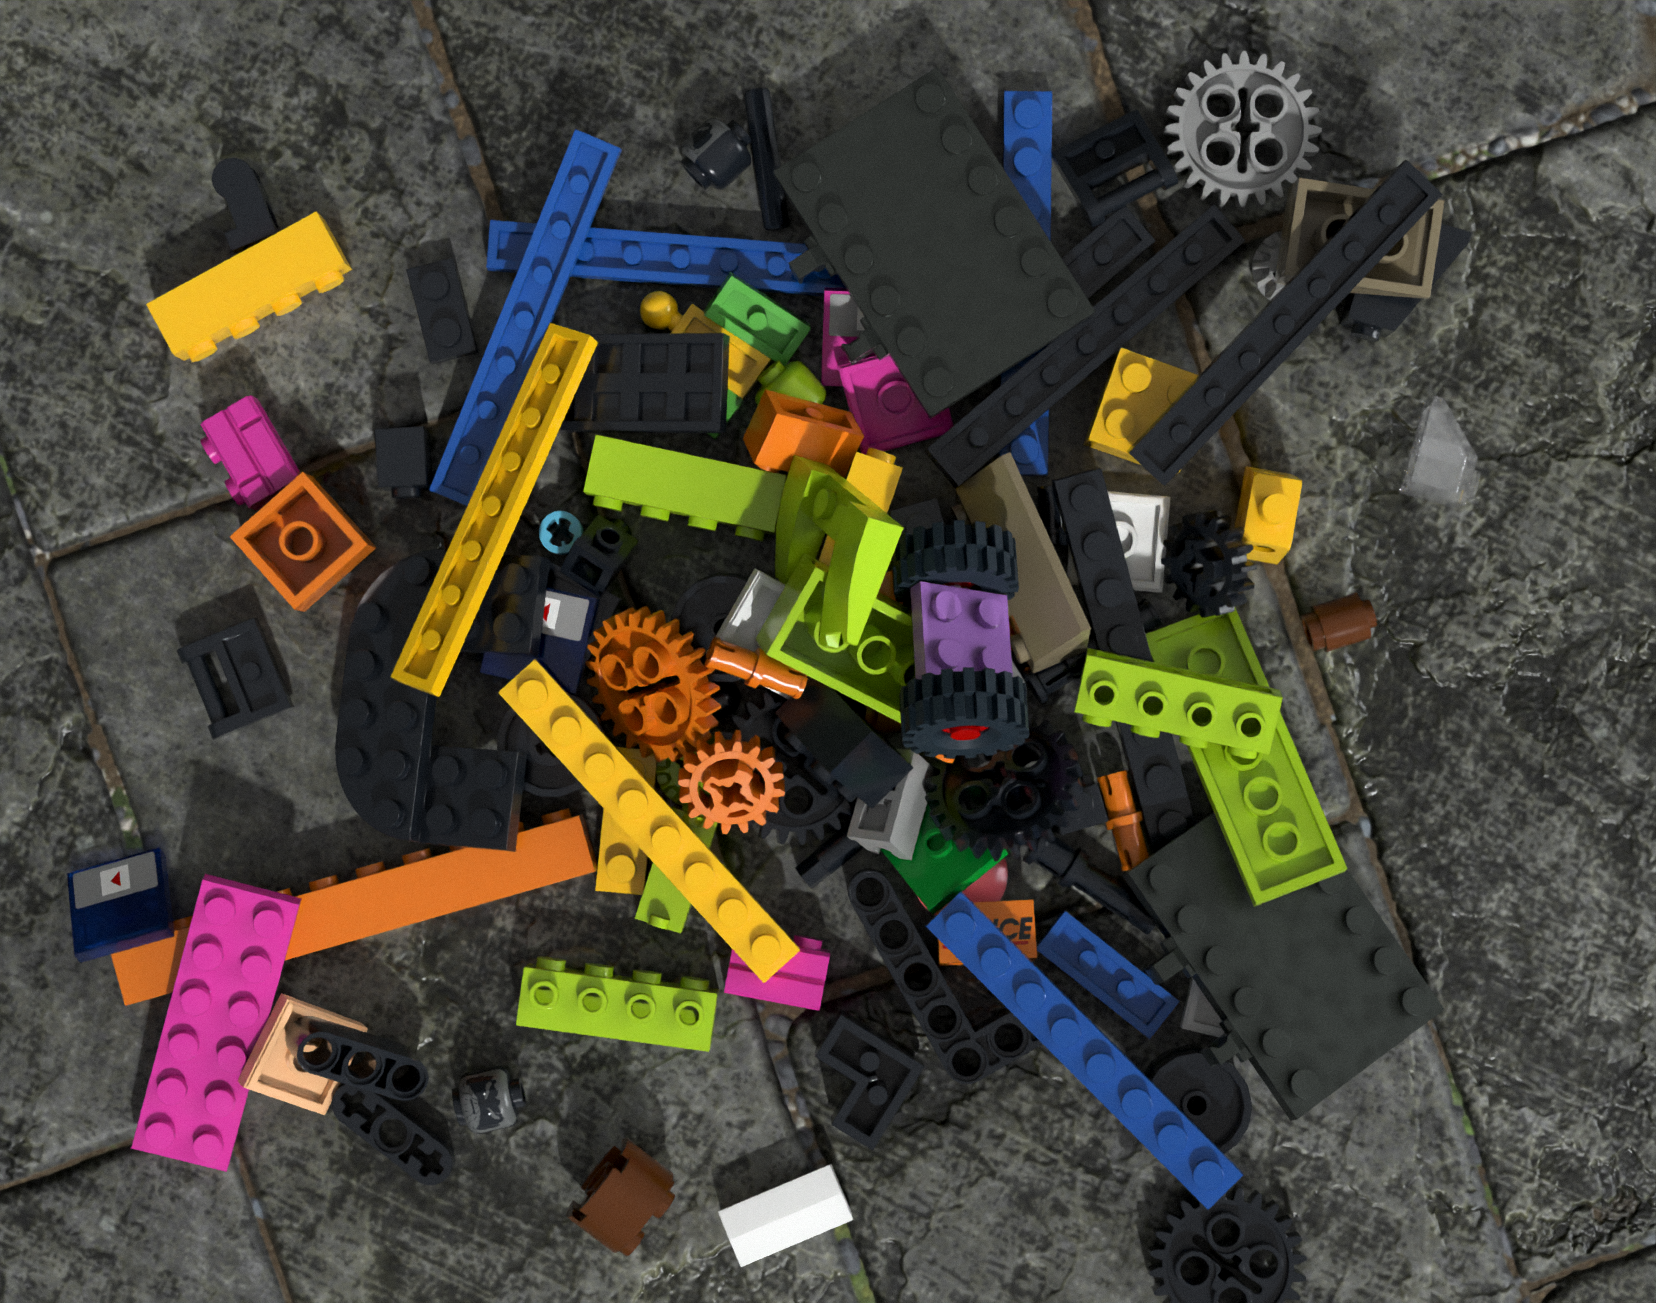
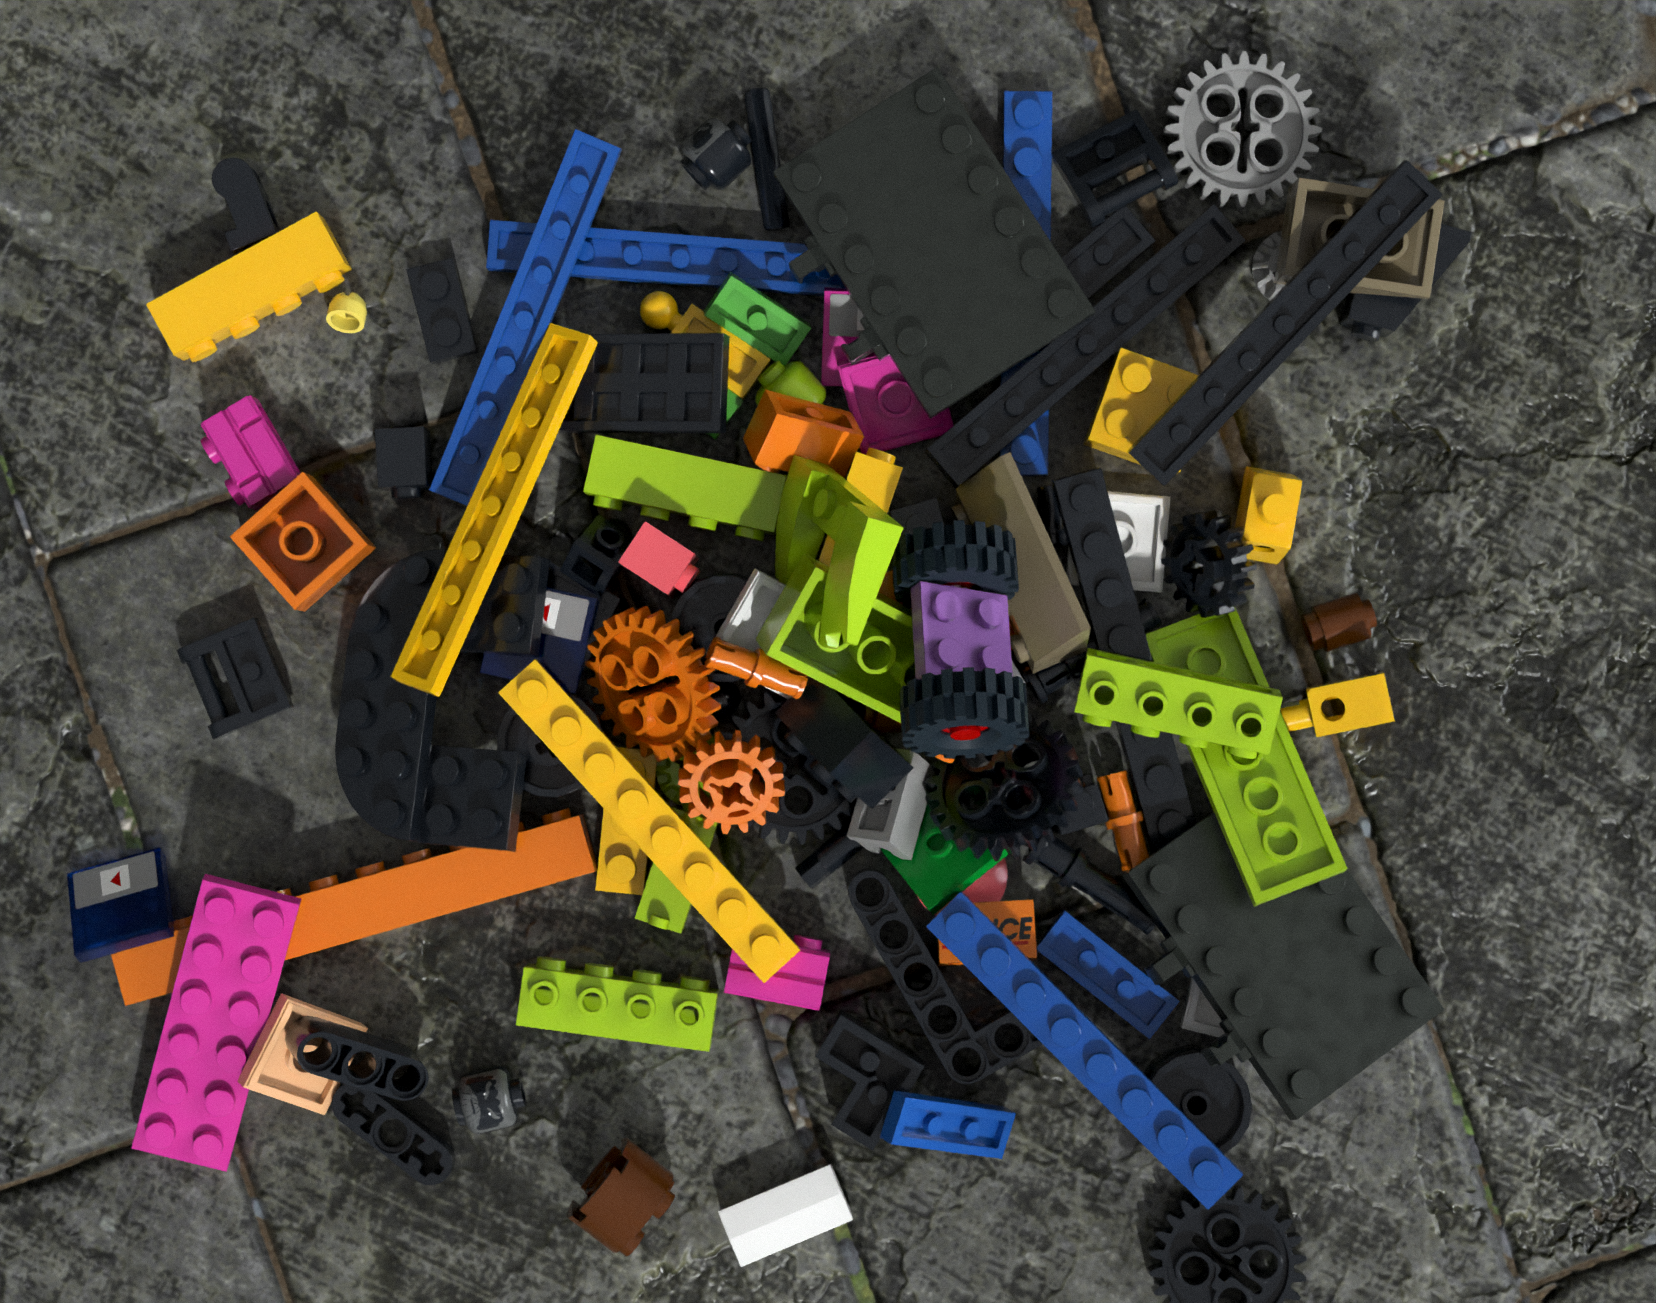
medium azure bush [539,511,584,555] -> none
clear slope [1399,396,1480,508] -> none
none -> light yellow hinge [326,292,367,333]
none -> coral brick [618,521,701,599]
none -> blue plate [880,1091,1016,1159]
none -> yellow torso [1280,671,1395,737]

